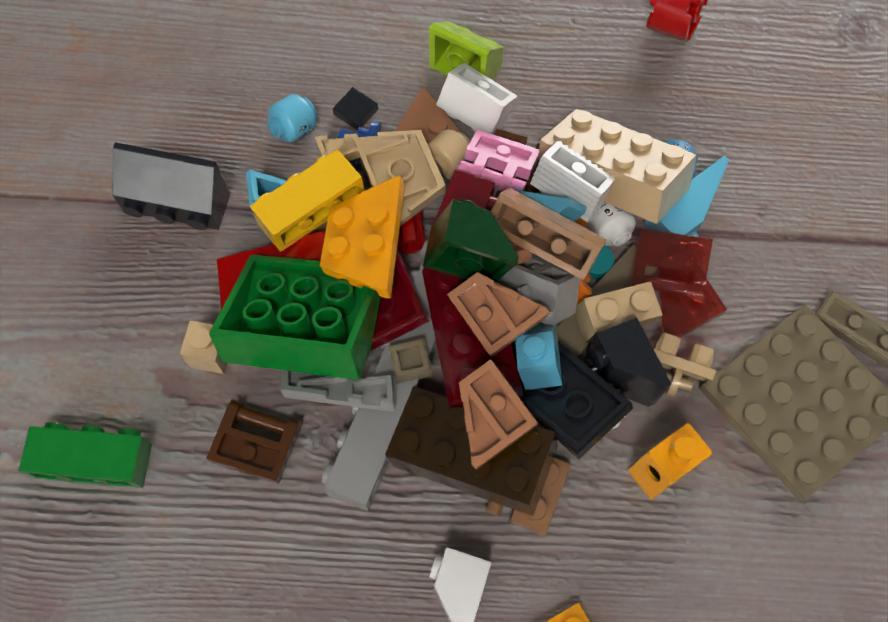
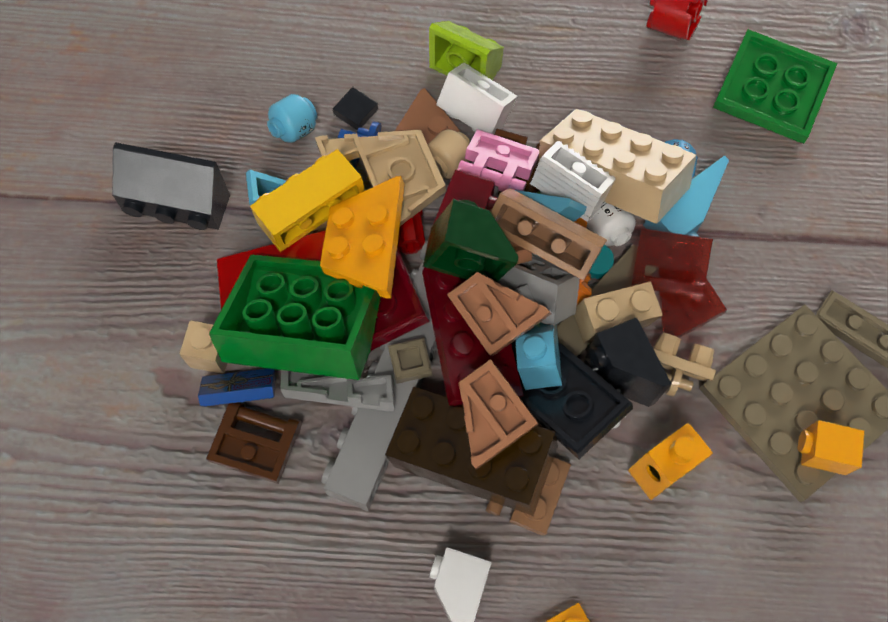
green brick [18,422,152,488] -> none
none -> blue tile [198,368,276,407]
none -> green plate [713,29,838,144]
none -> light orange brick [798,420,864,475]

